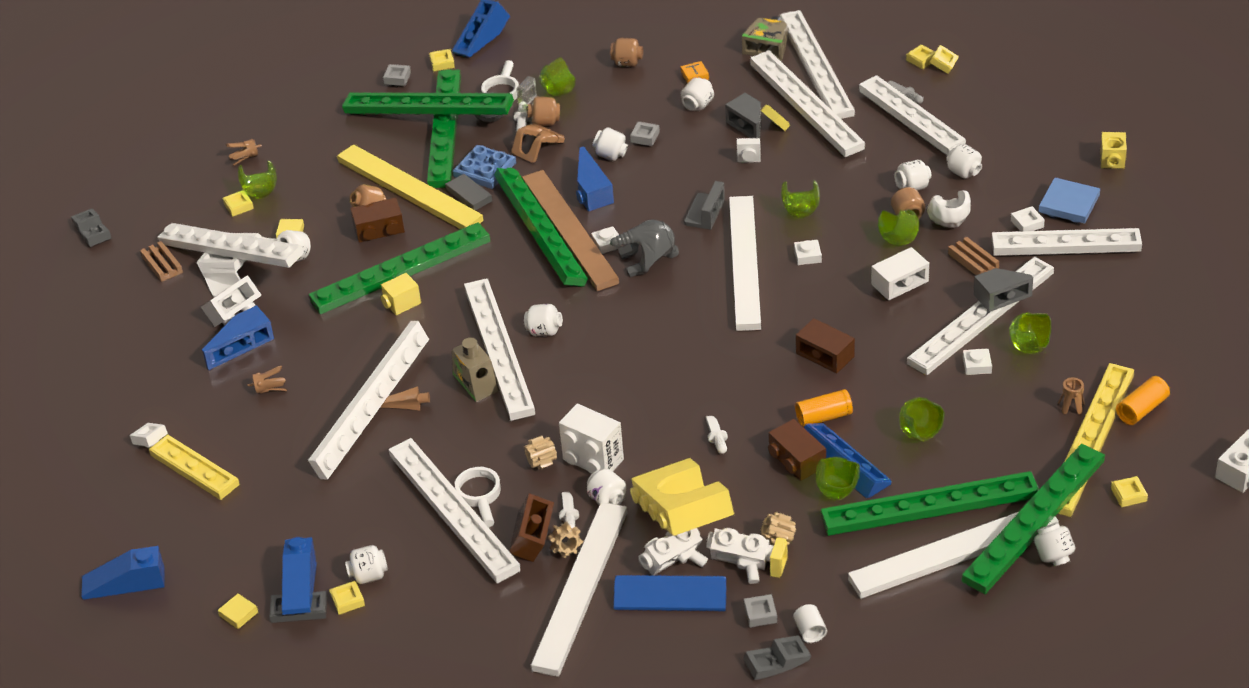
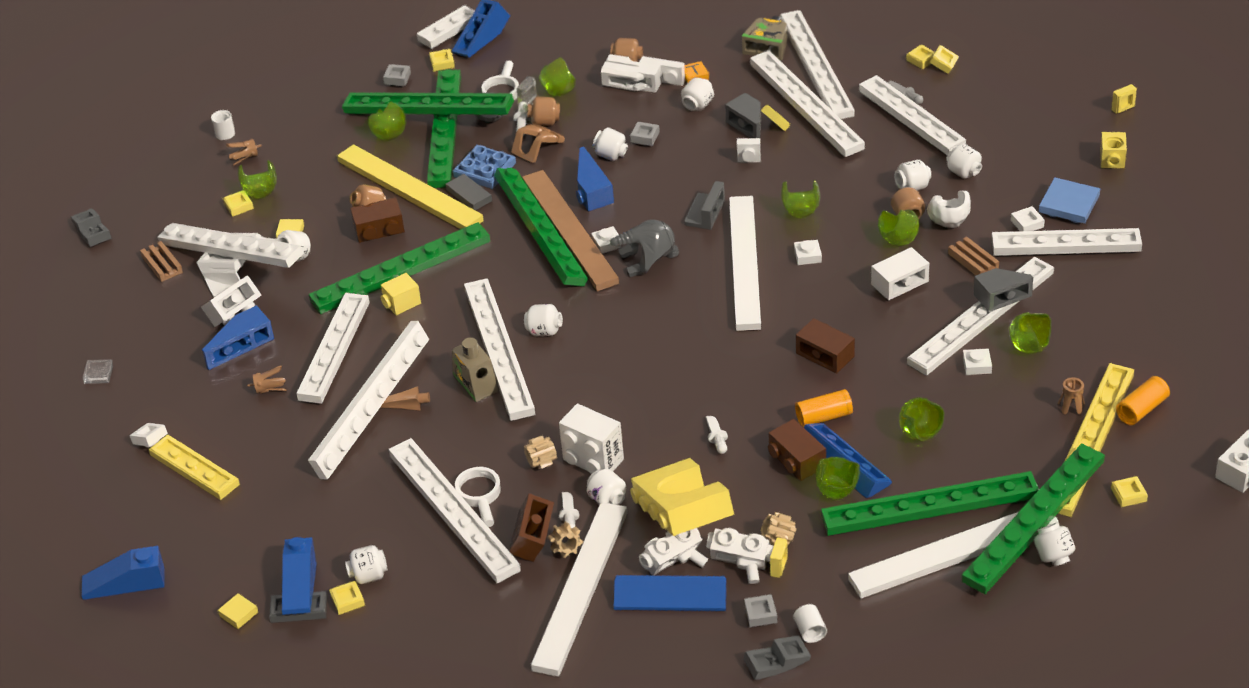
none -> clear tile [83,360,113,384]
none -> white beam [211,110,235,140]
none -> white plate [297,293,370,404]
none -> clear neon green hair [368,102,406,141]
none -> white plate [417,5,474,49]
none -> white plate [601,54,685,93]
none -> light yellow tile [1111,84,1137,114]

